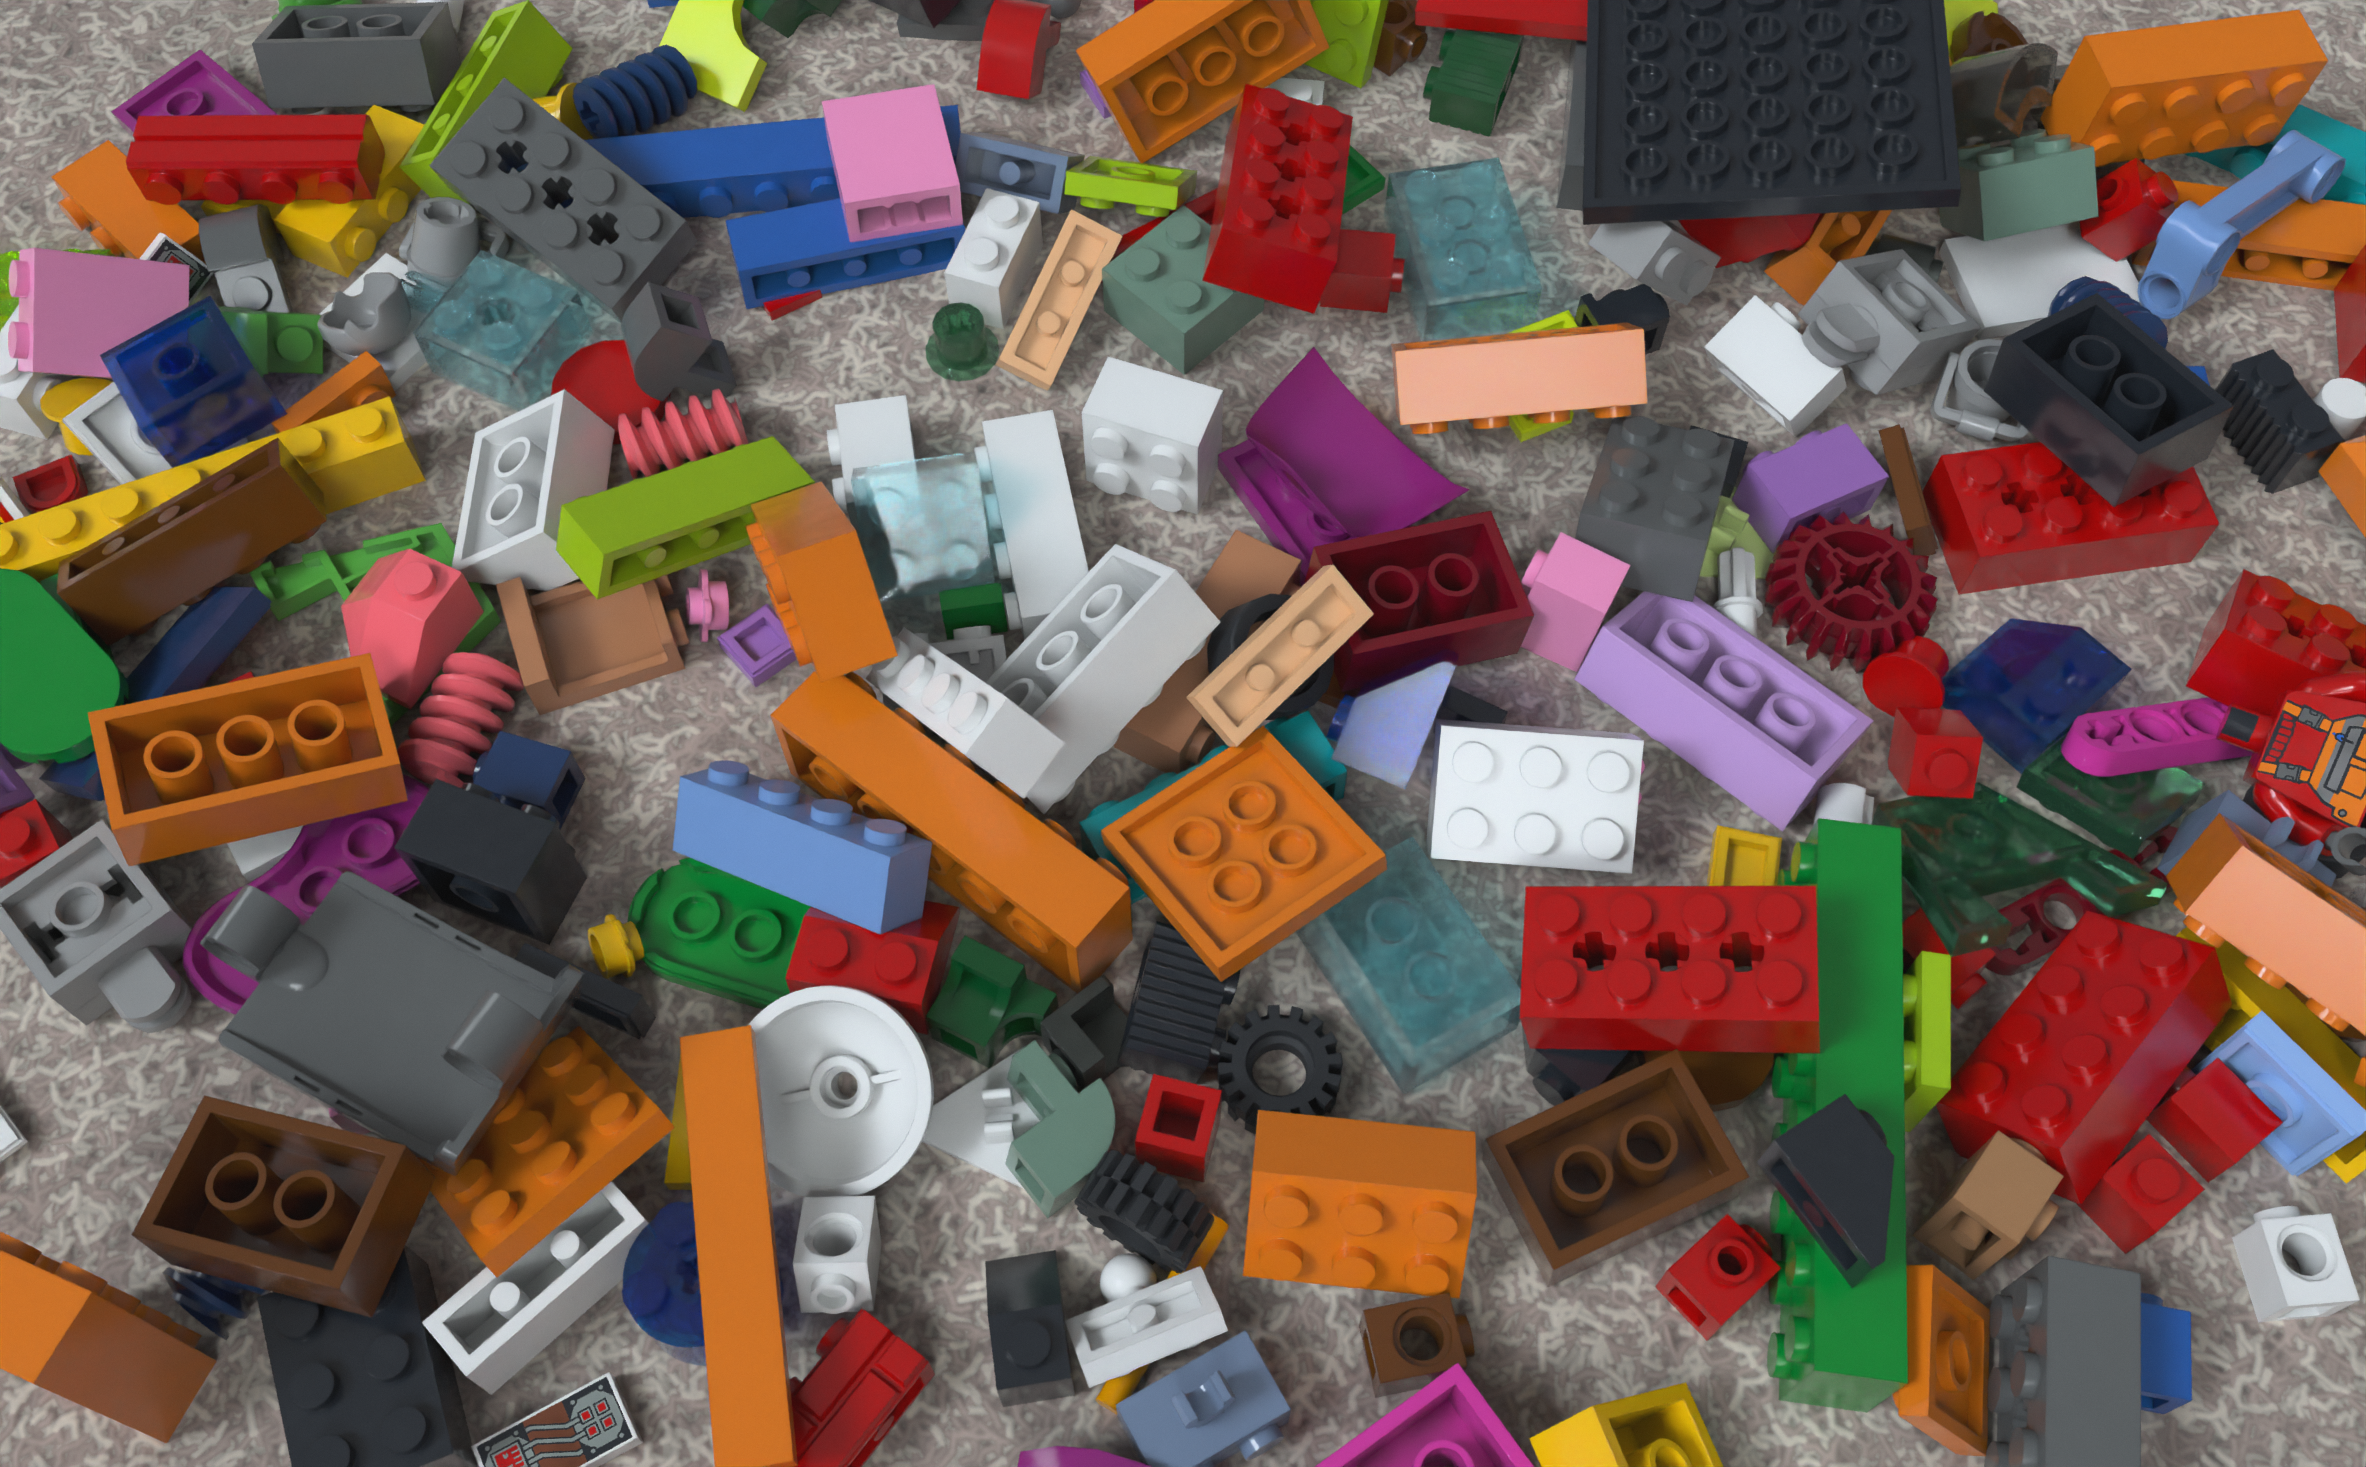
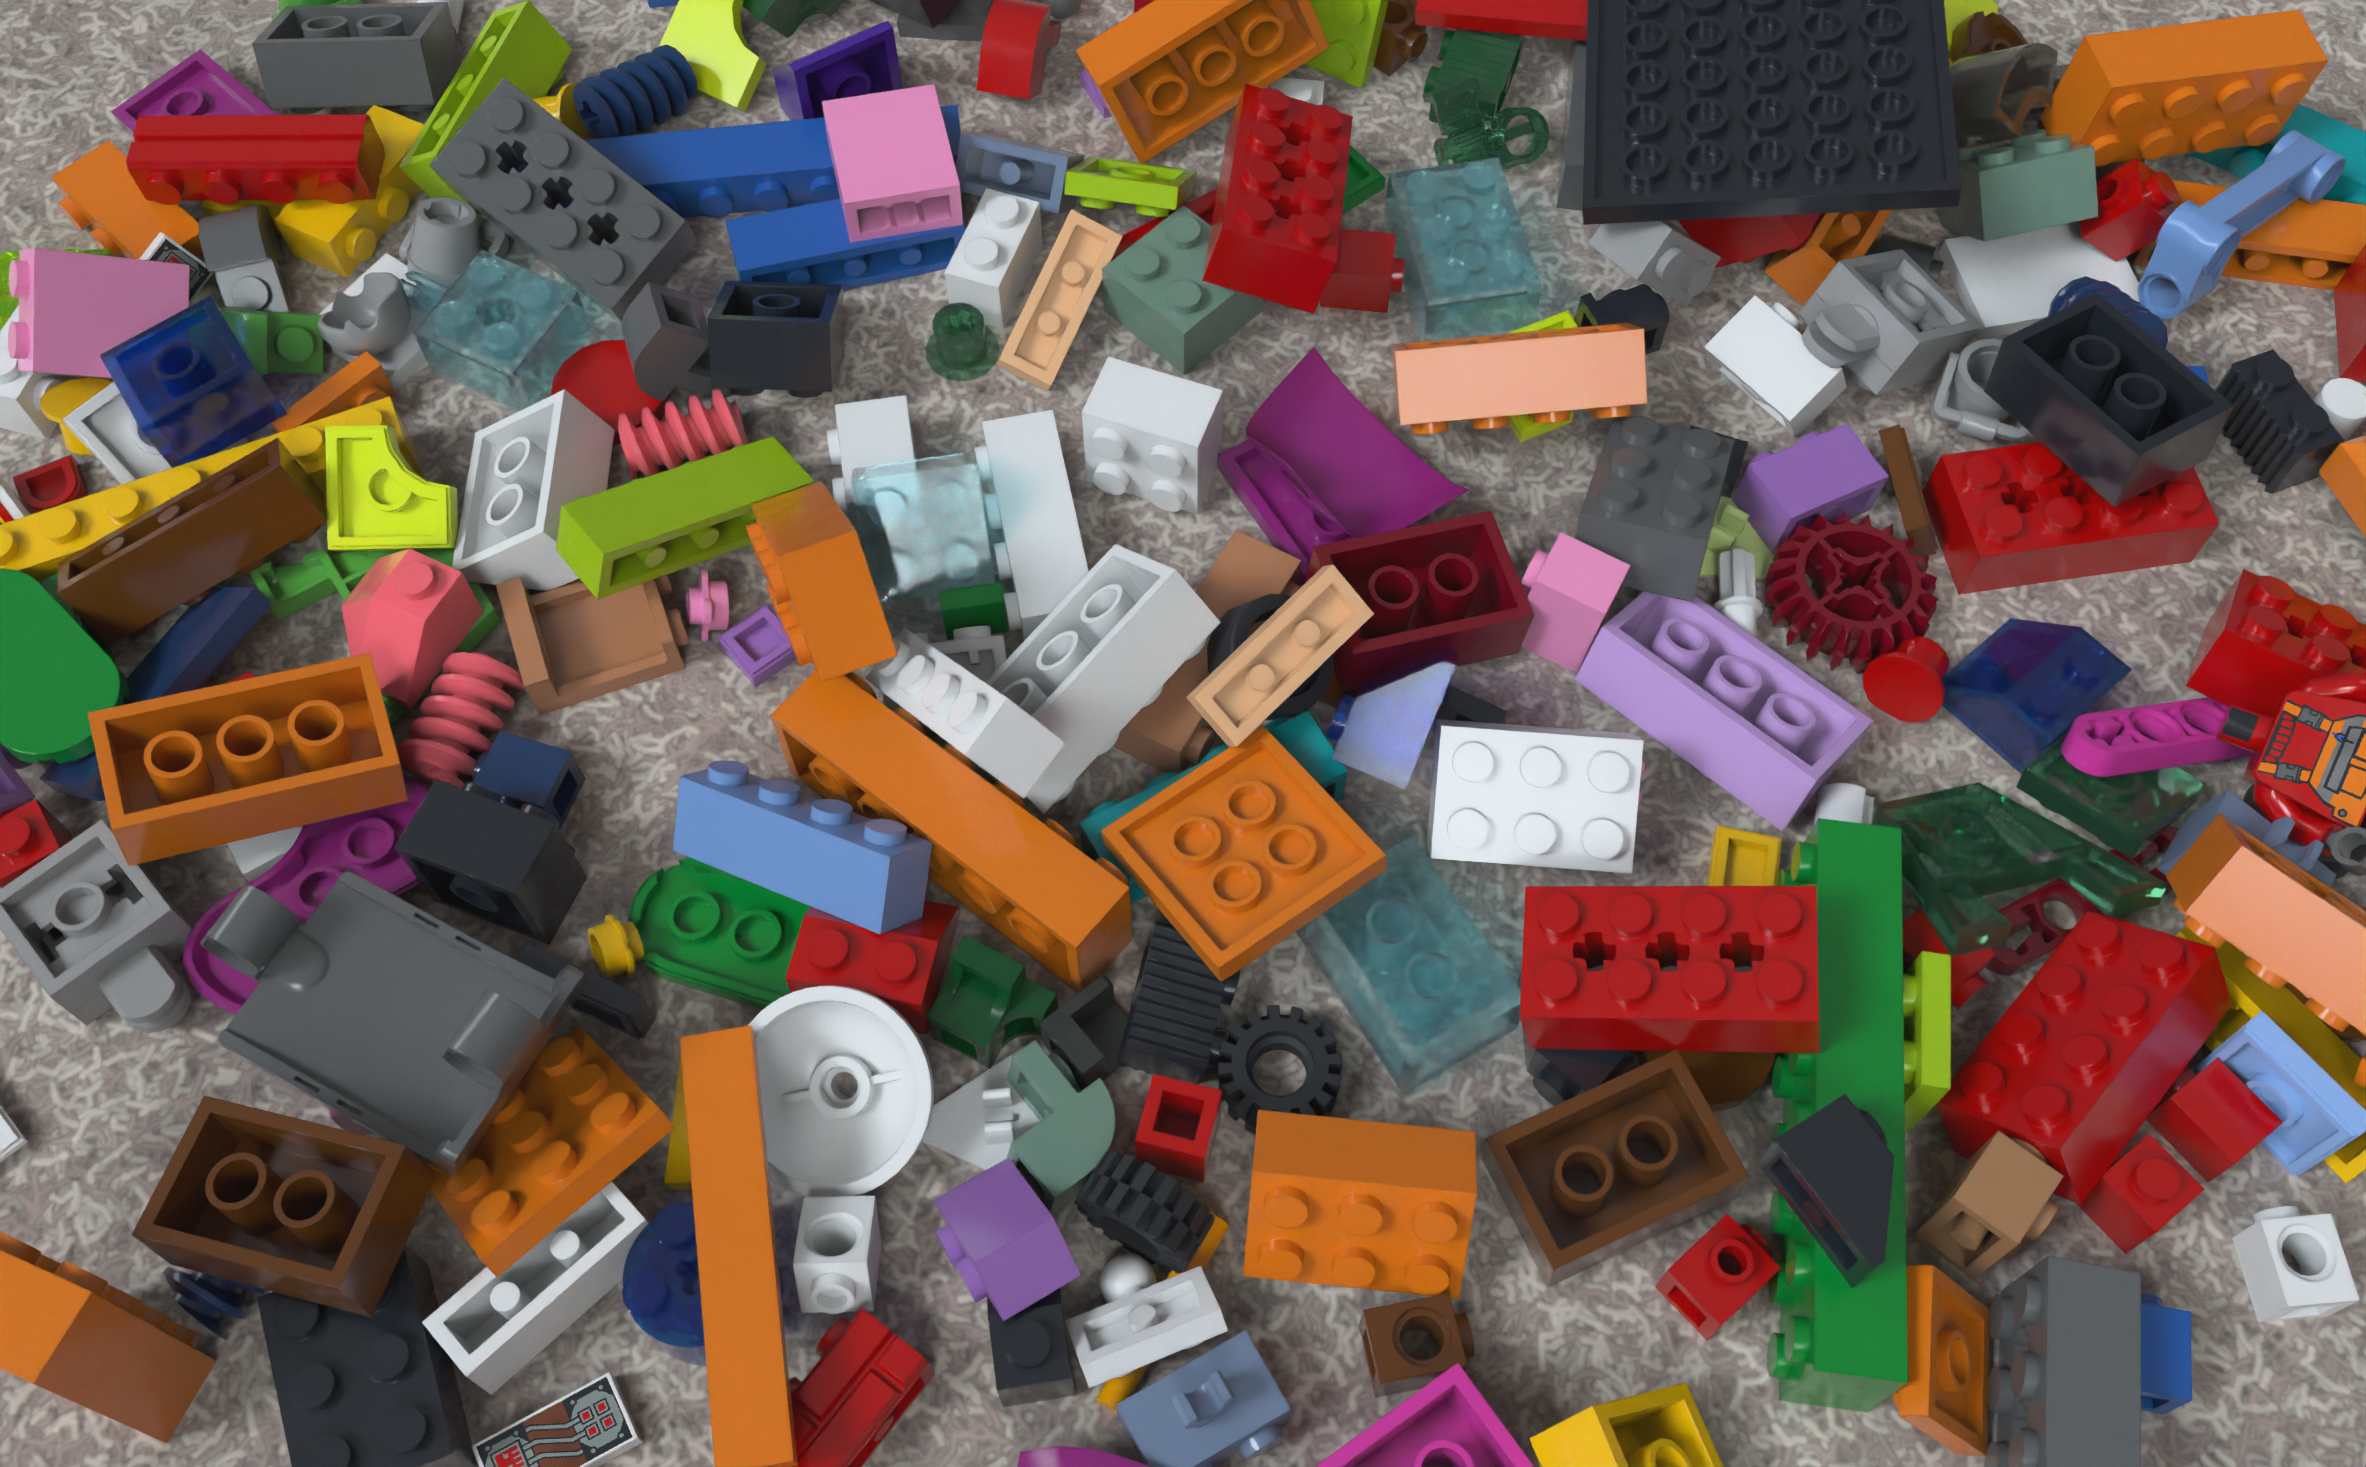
red brick [1888,707,1984,799] -> none
none -> neon yellow tile [325,425,458,551]
none -> black brick [707,281,844,398]
none -> dark purple slope [772,21,903,120]
none -> medium lavender brick [934,1157,1081,1321]
none -> clear green piece [1422,77,1549,188]

